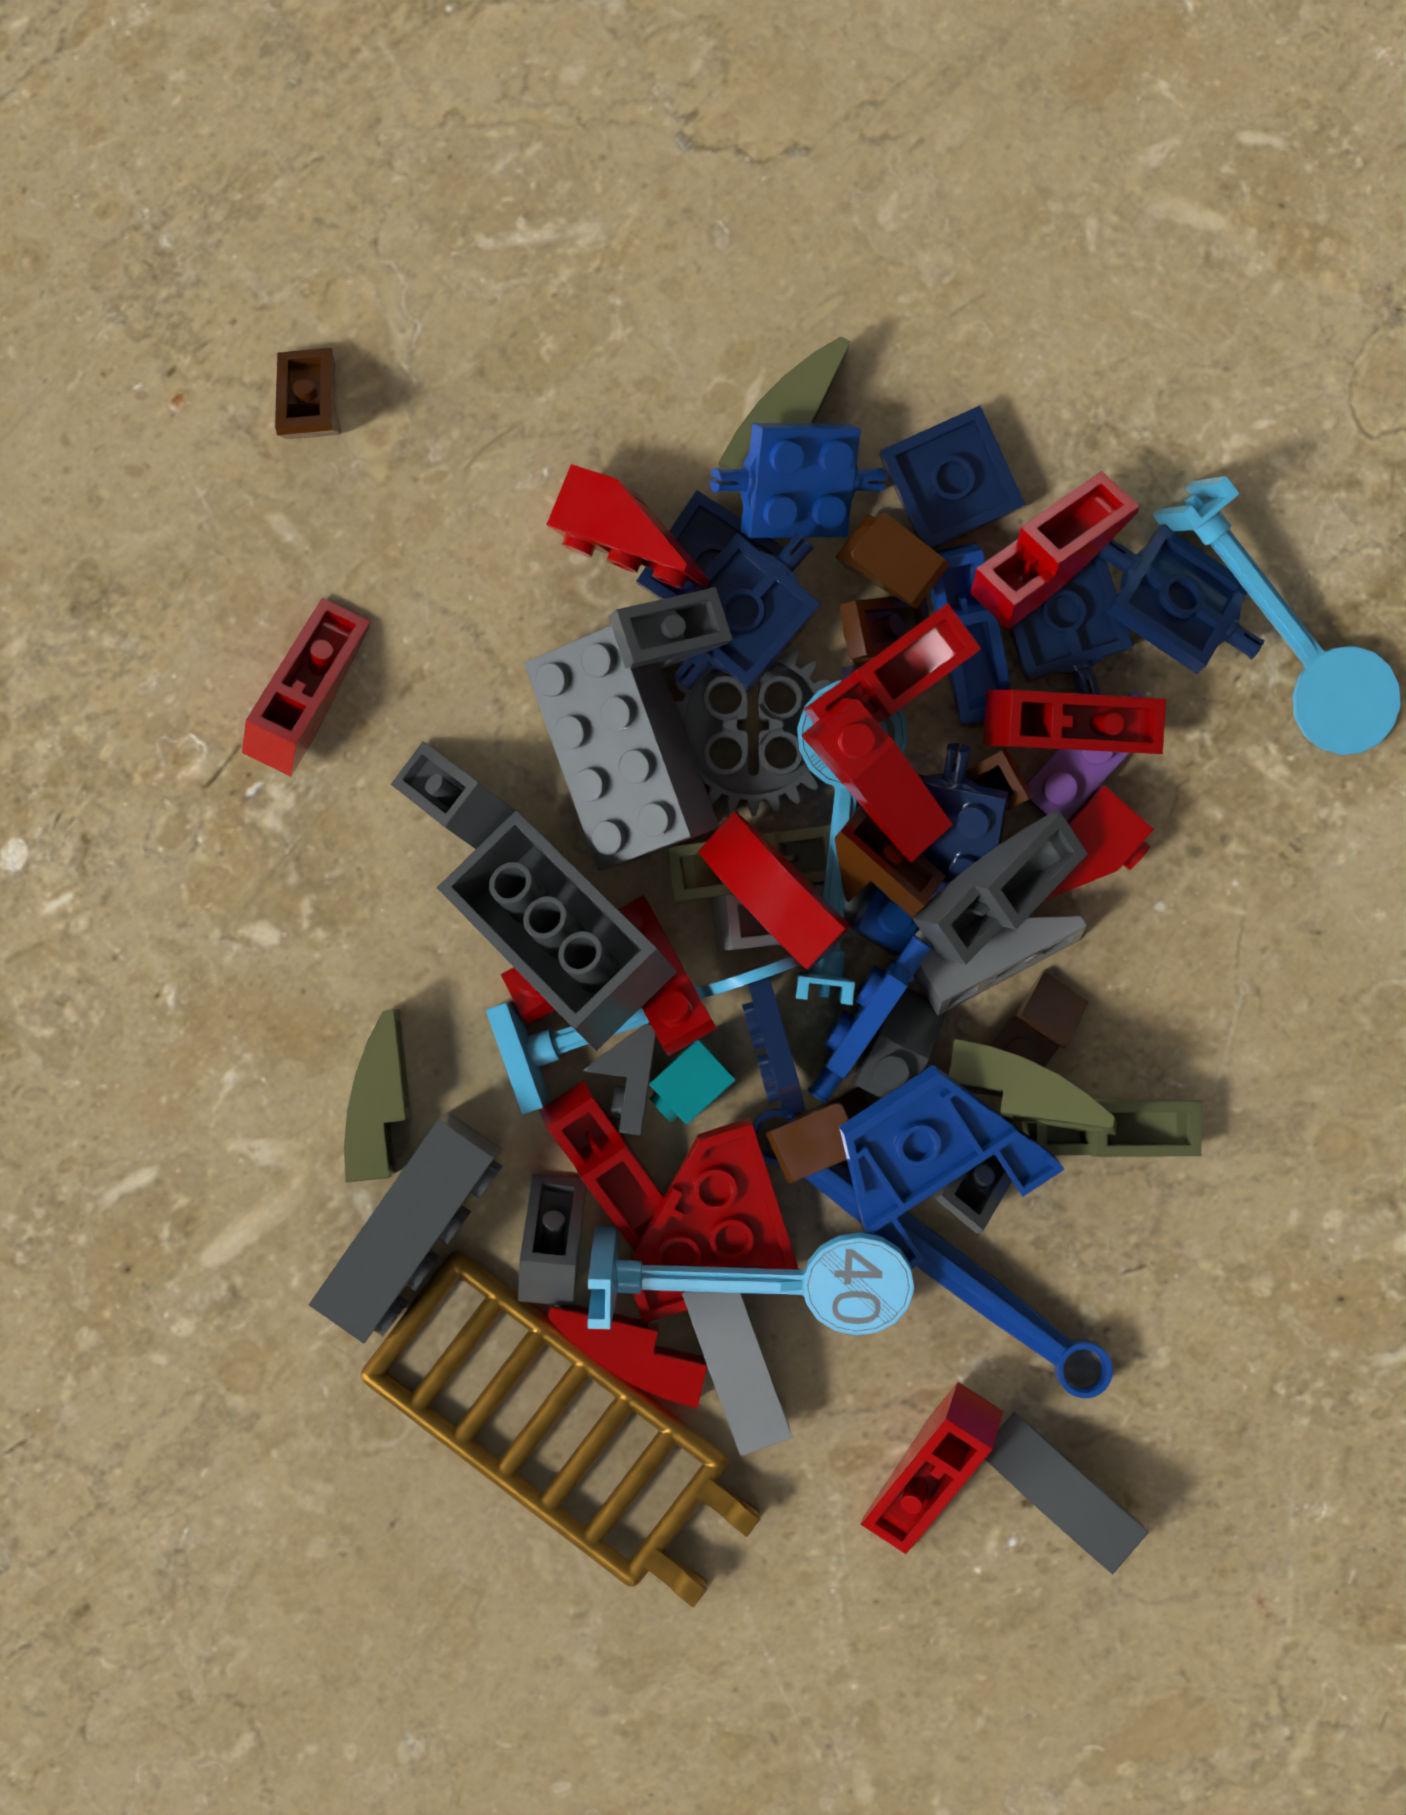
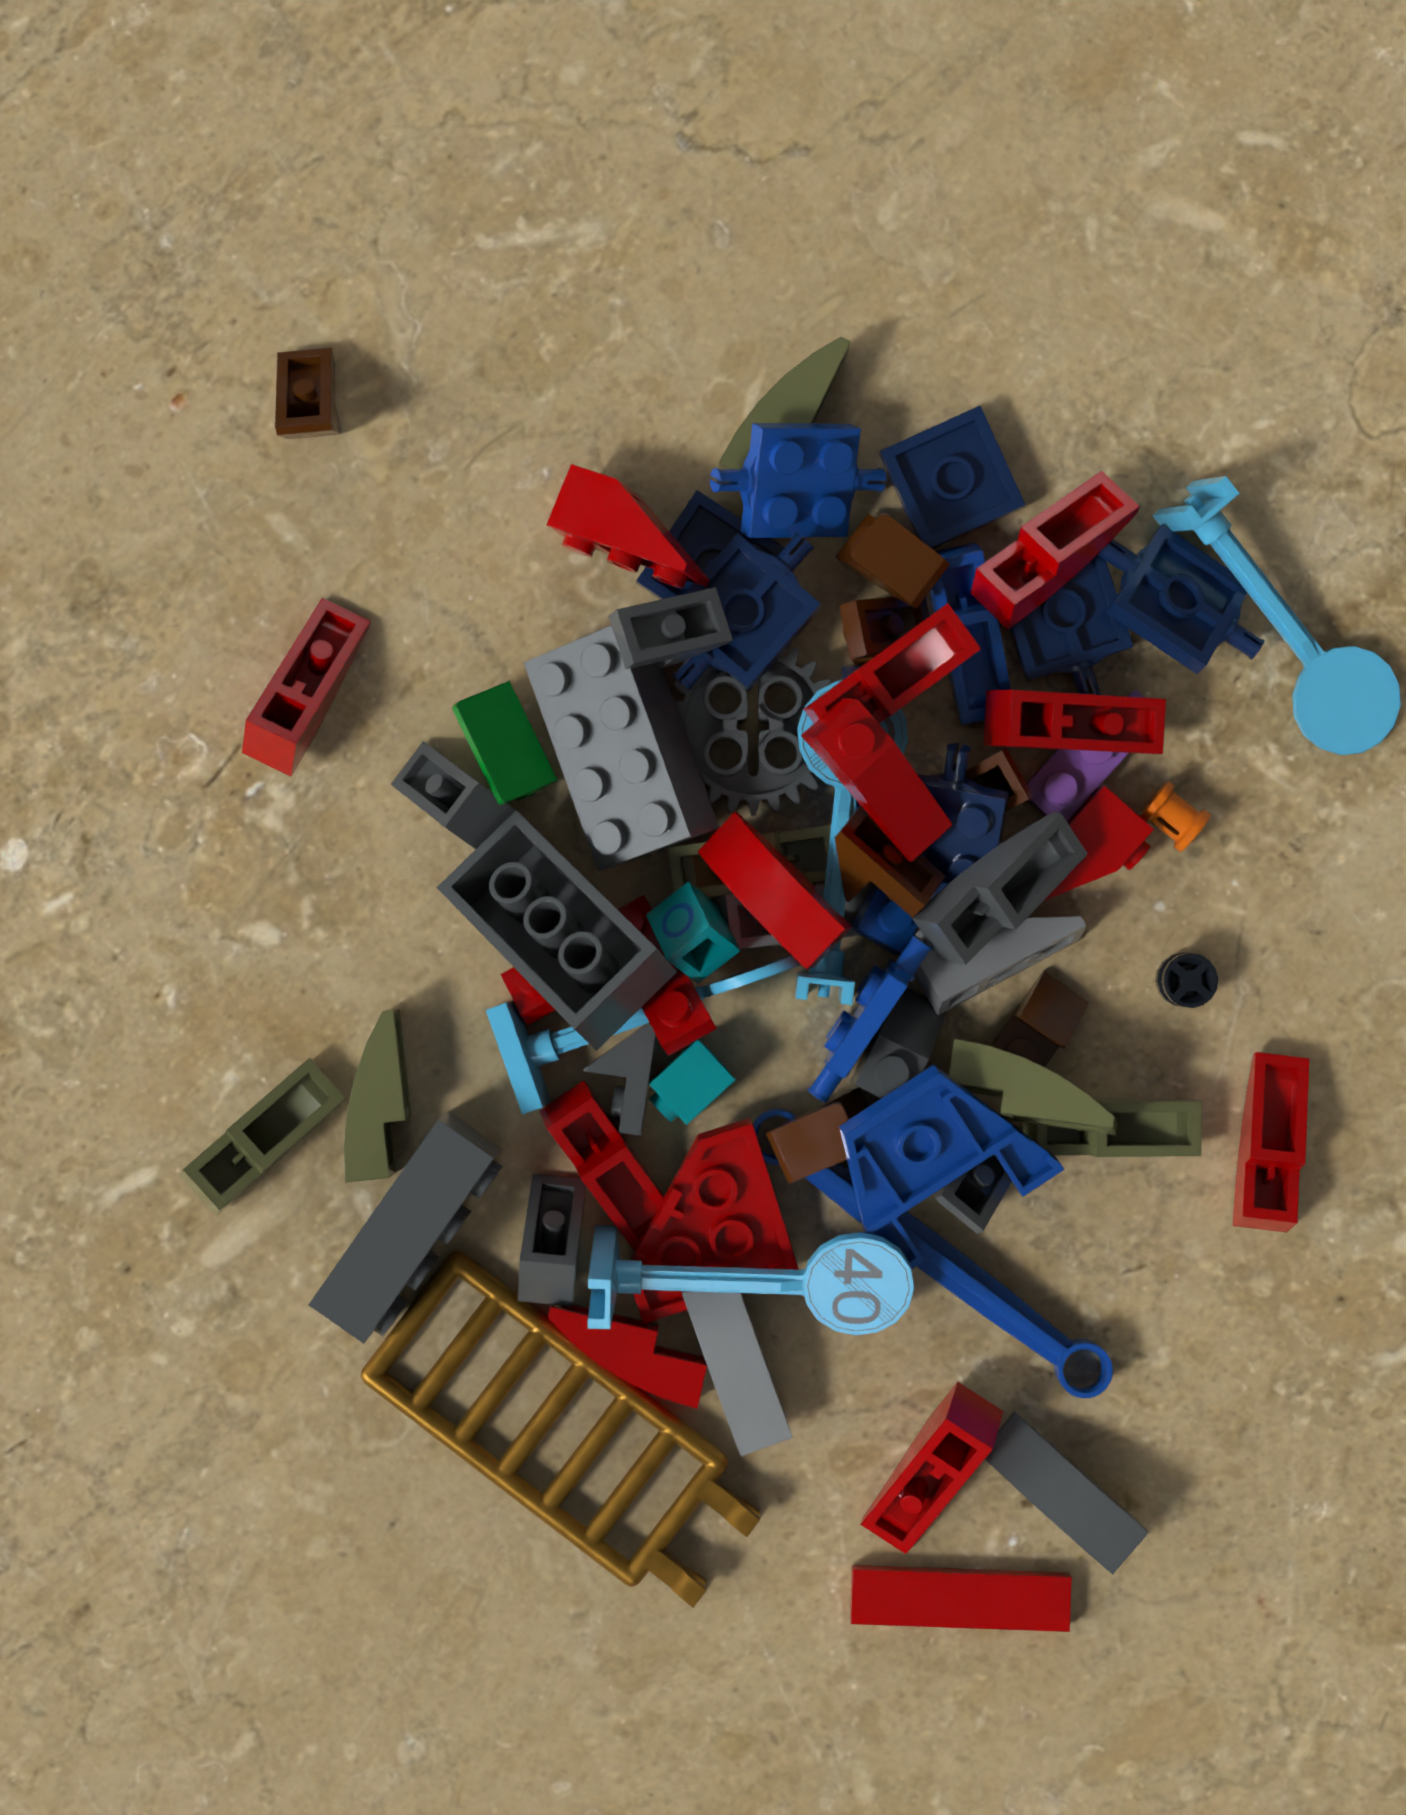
dark blue plate [742,978,805,1116] -> none
none -> olive slope [180,1058,346,1215]
none -> green panel [452,680,557,805]
none -> teal brick [646,881,741,984]
none -> red tile [850,1565,1072,1632]
none -> orange bush [1138,781,1211,852]
none -> black wheel [1155,953,1218,1008]
none -> red slope [1232,1052,1310,1233]

